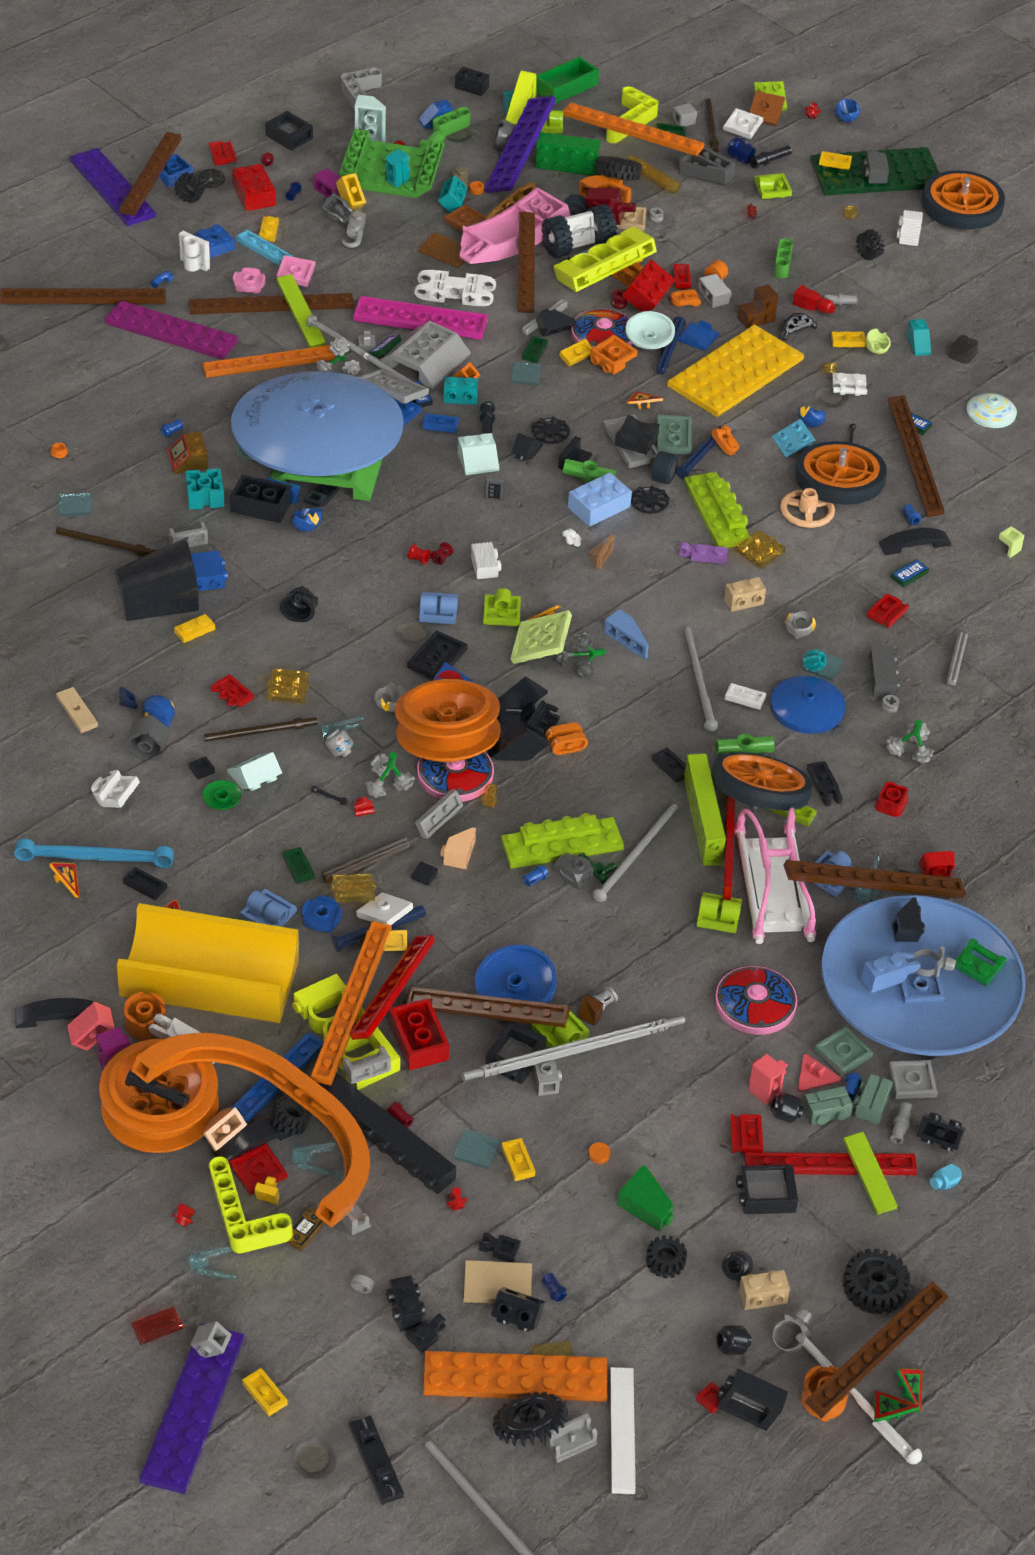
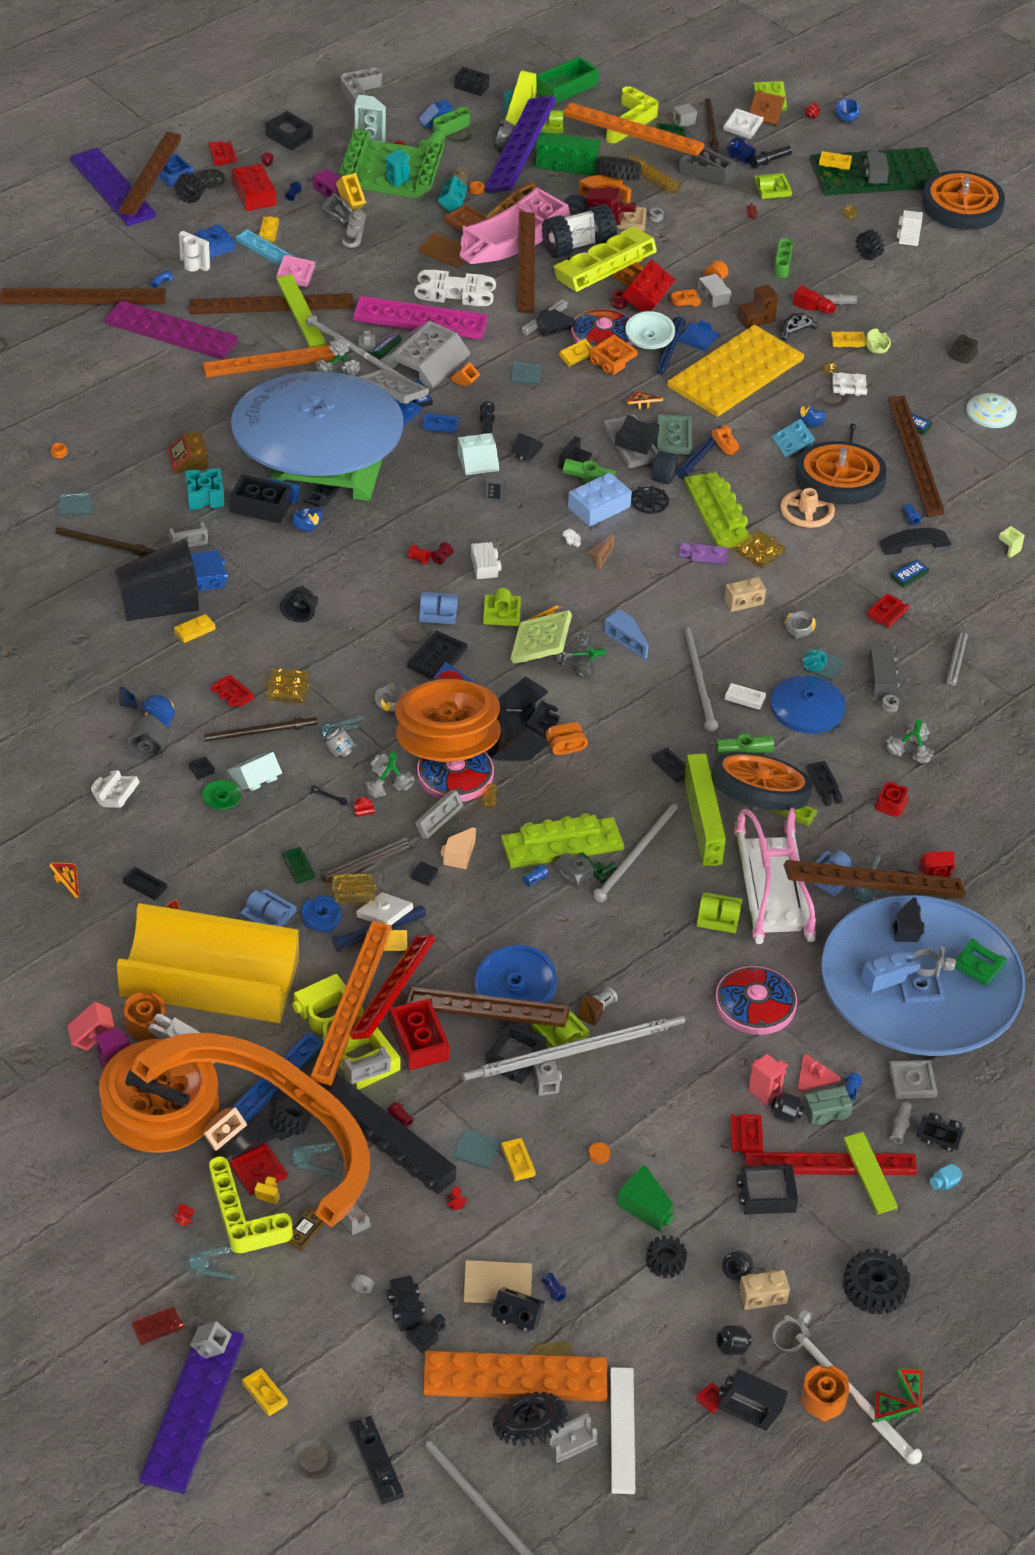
dark azure piece [14,839,174,868] -> none
black slope [15,998,98,1028] -> none
tan tile [56,687,98,733] -> none
blue pin [161,419,184,437] -> none
bright pink plate [233,267,266,294] -> none
teal brick [443,377,478,405] -> none
black plate [479,1232,521,1263] -> none
dark green tile [522,336,548,363] -> none
black wheel [532,416,570,444] -> none
red plate [673,264,692,289] -> none
red tile [722,795,735,900] -> none
reddish brown plate [804,1281,949,1419] -> none
sand green plate [814,1026,873,1076] -> none
sand green brick [853,1074,893,1124] -> none
teal slope [906,319,931,356] -> none

